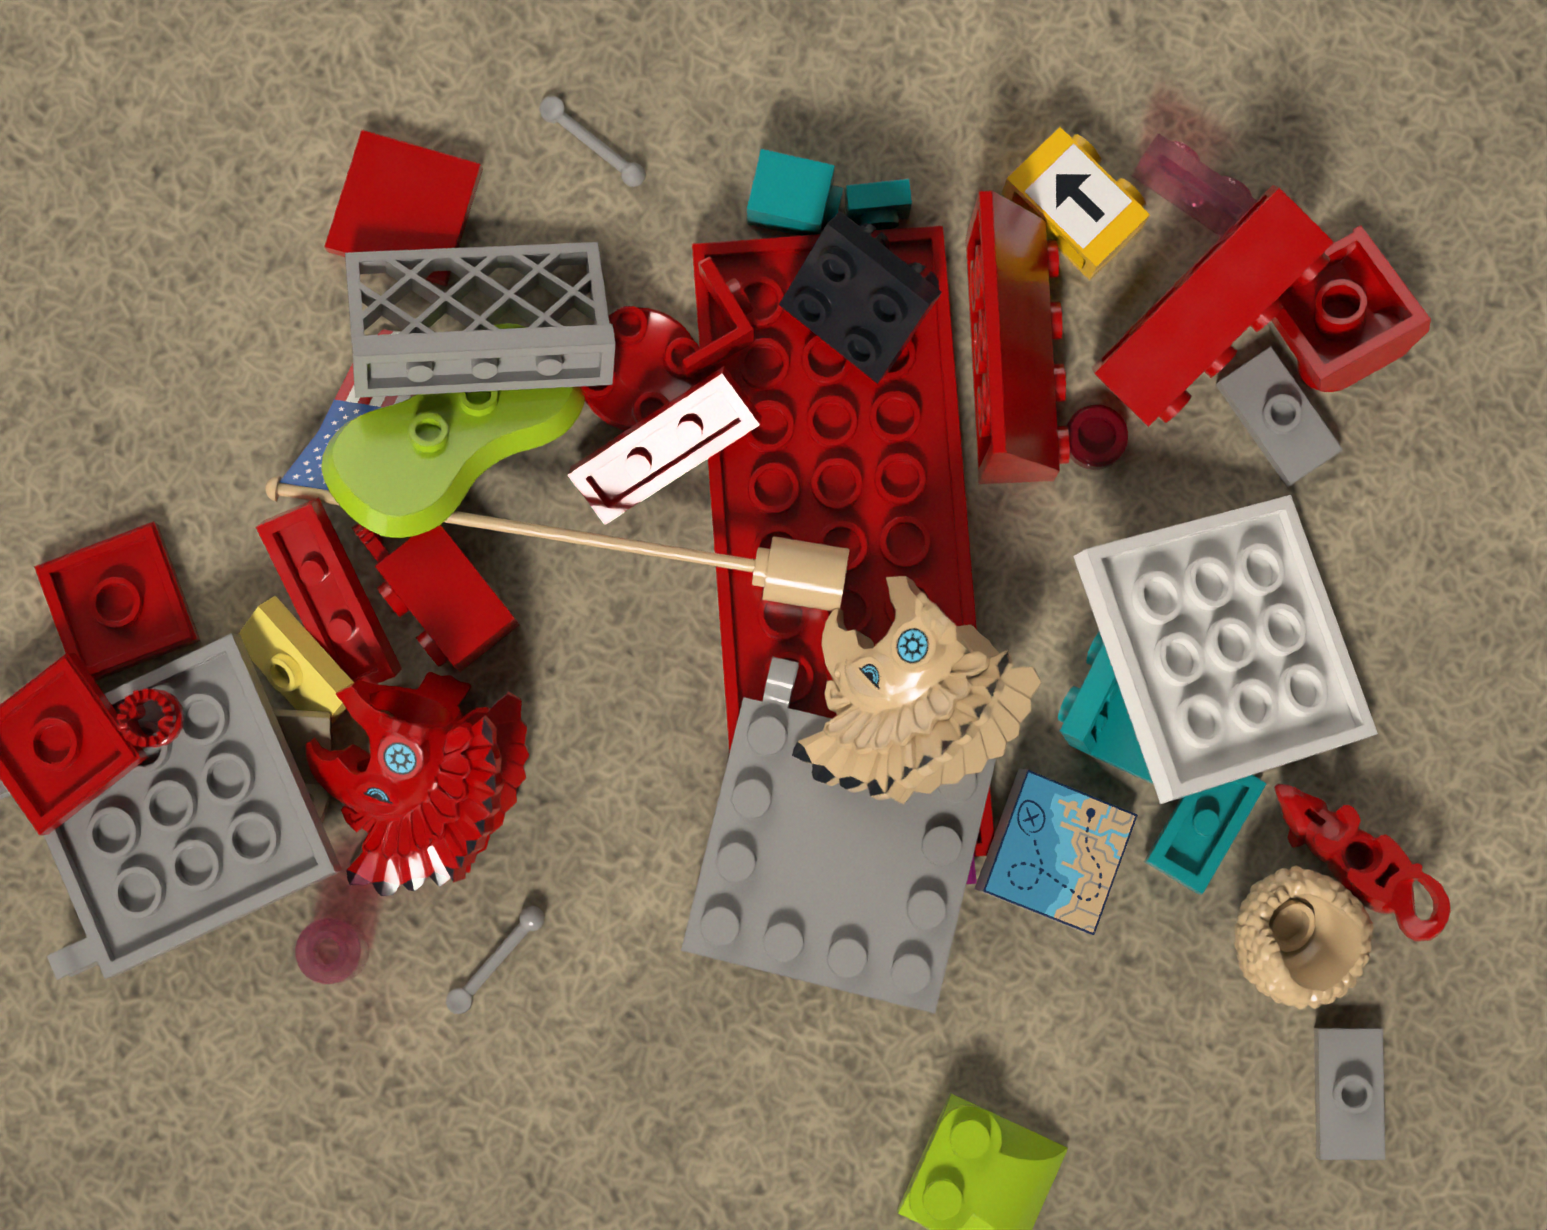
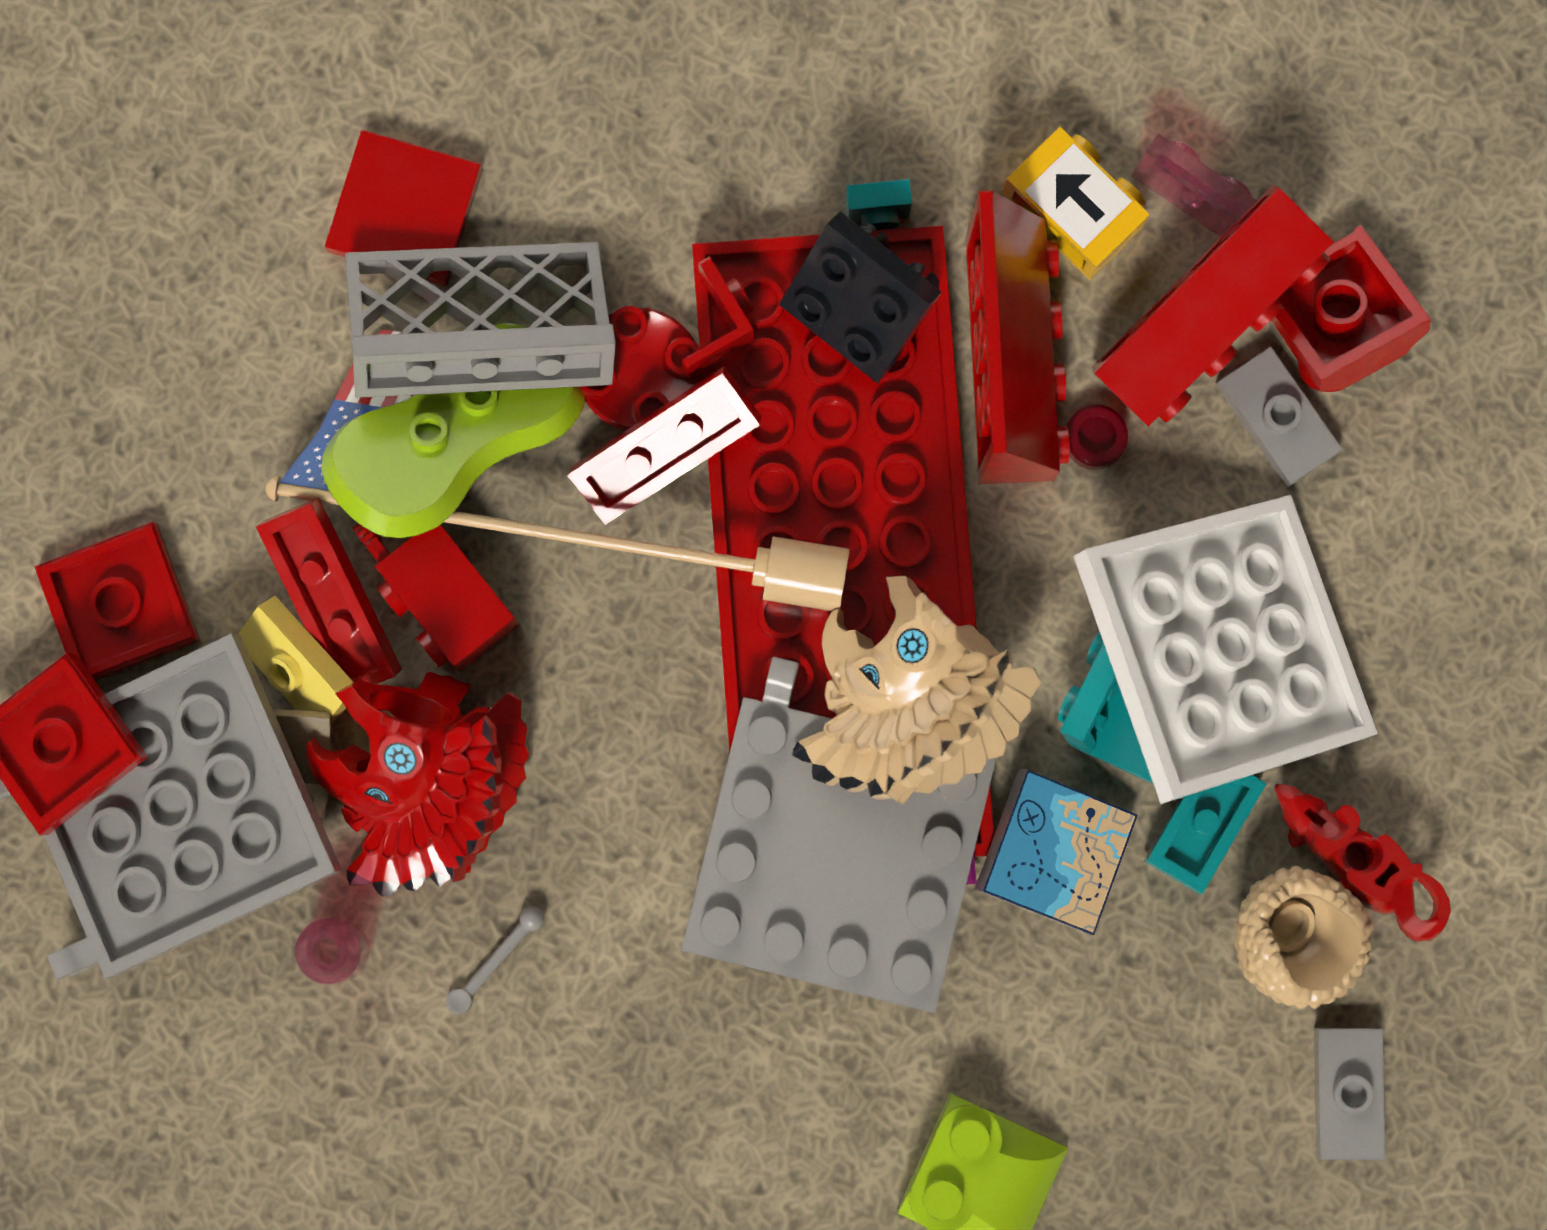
red bush [117,688,185,747] -> none
light grey hinge [539,96,646,187] -> none
teal brick [747,149,844,236] -> none

